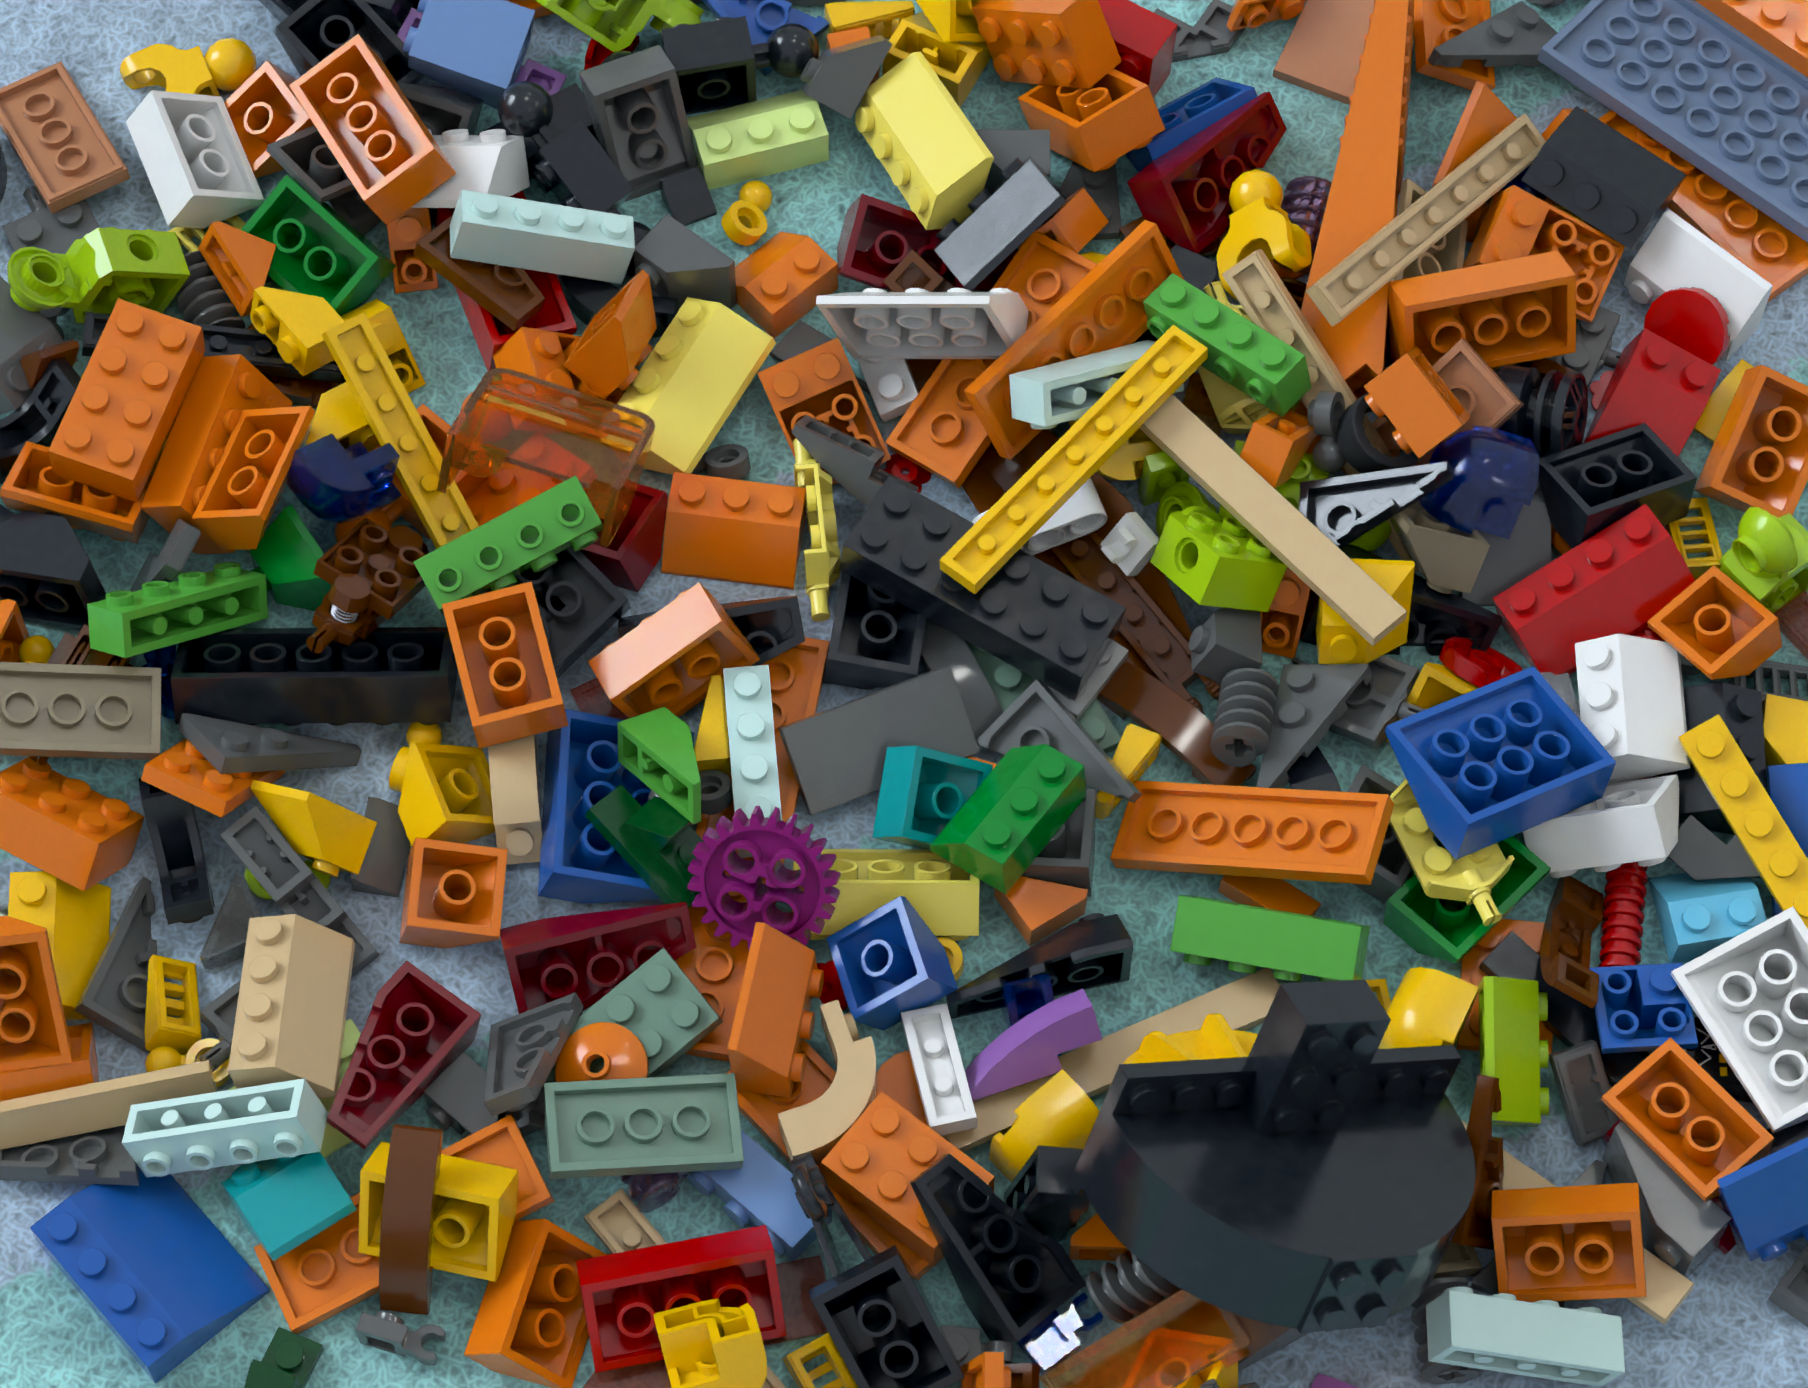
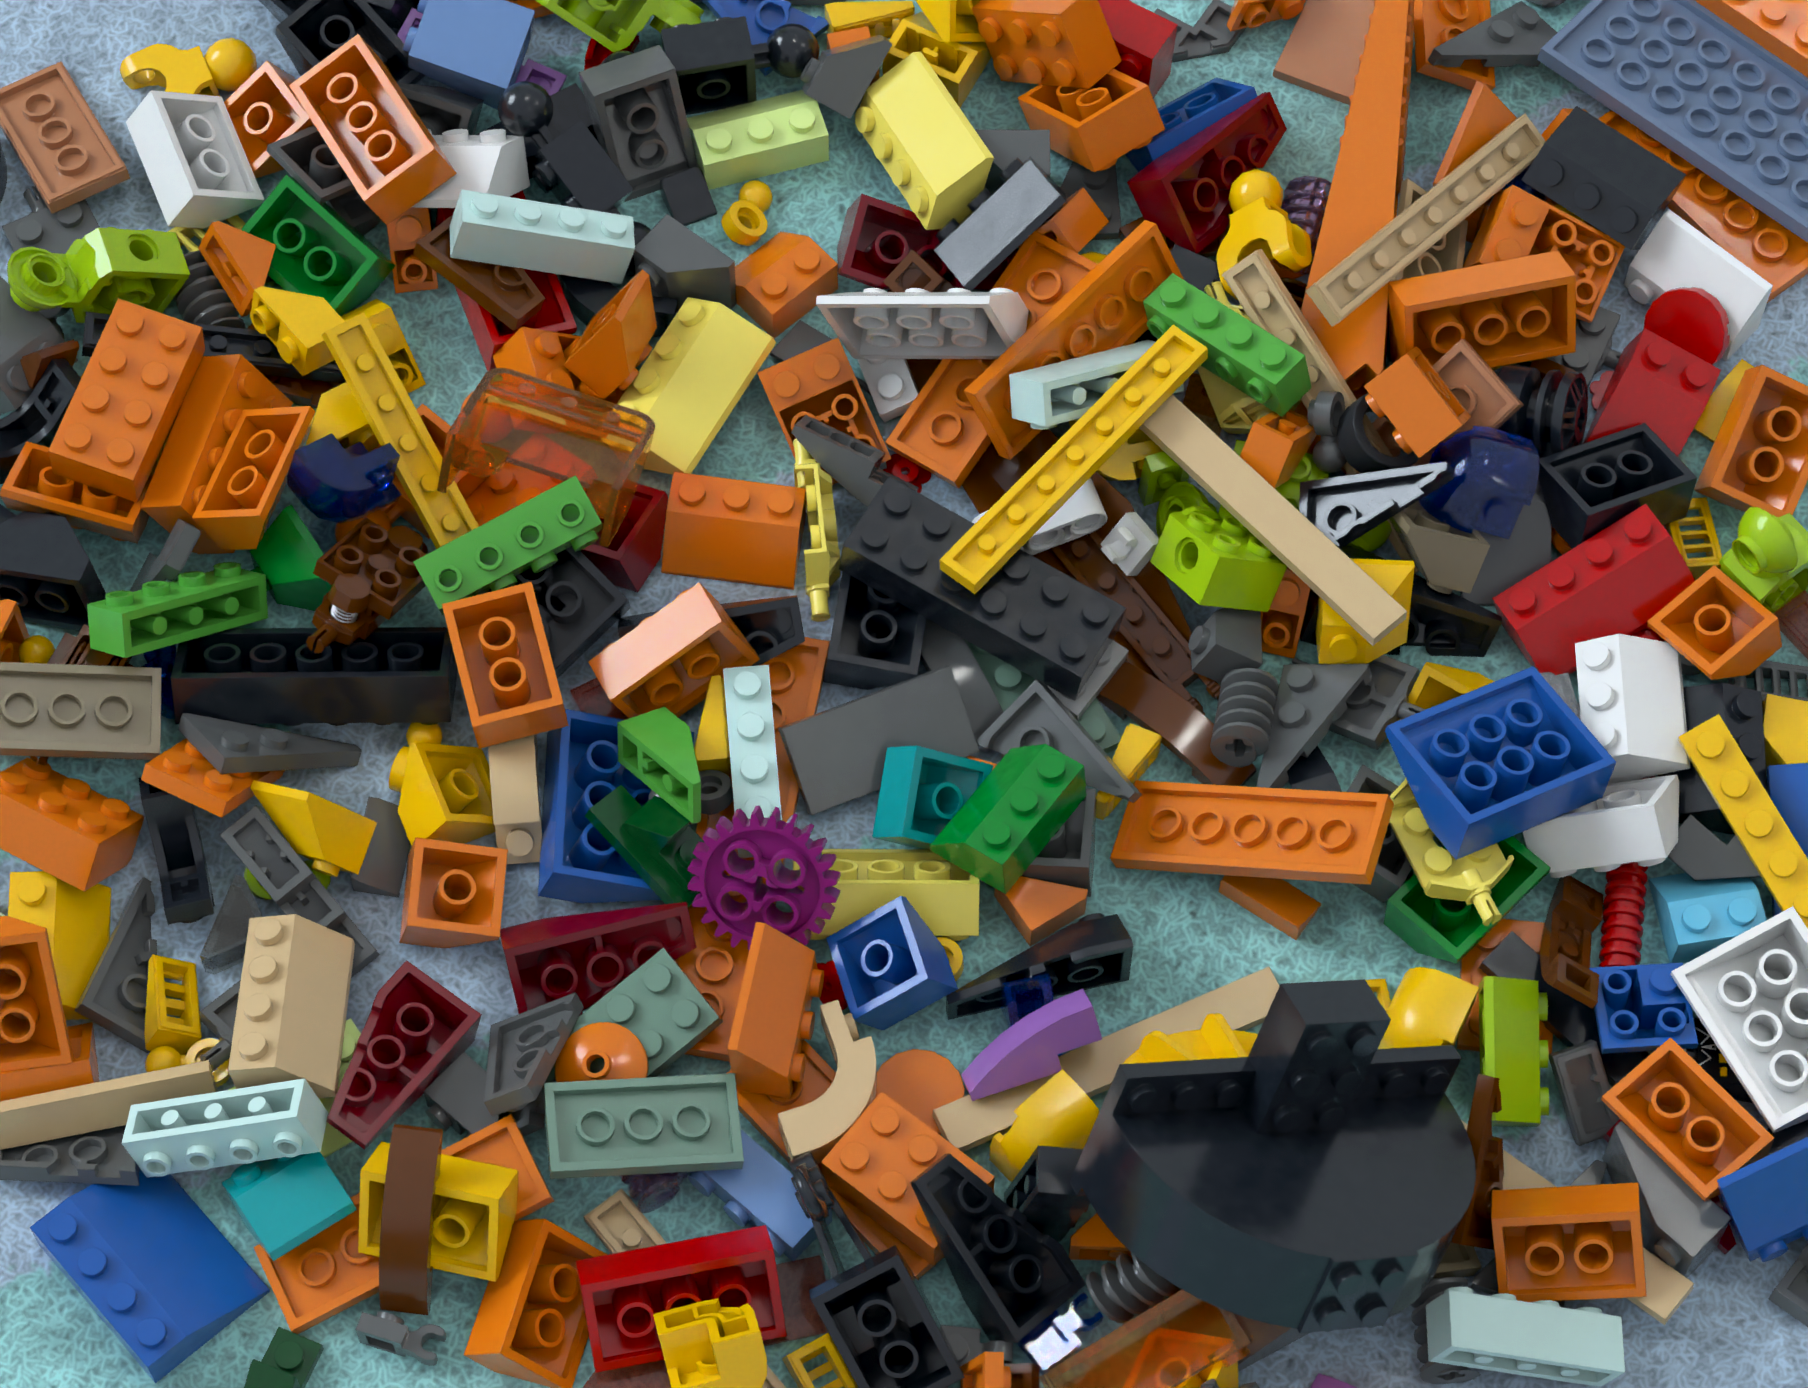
dark grey plate [691,444,751,480] -> none
white plate [901,1003,978,1135] -> none
bright green brick [1170,895,1370,982] -> none
red tile [1439,637,1522,687] -> none

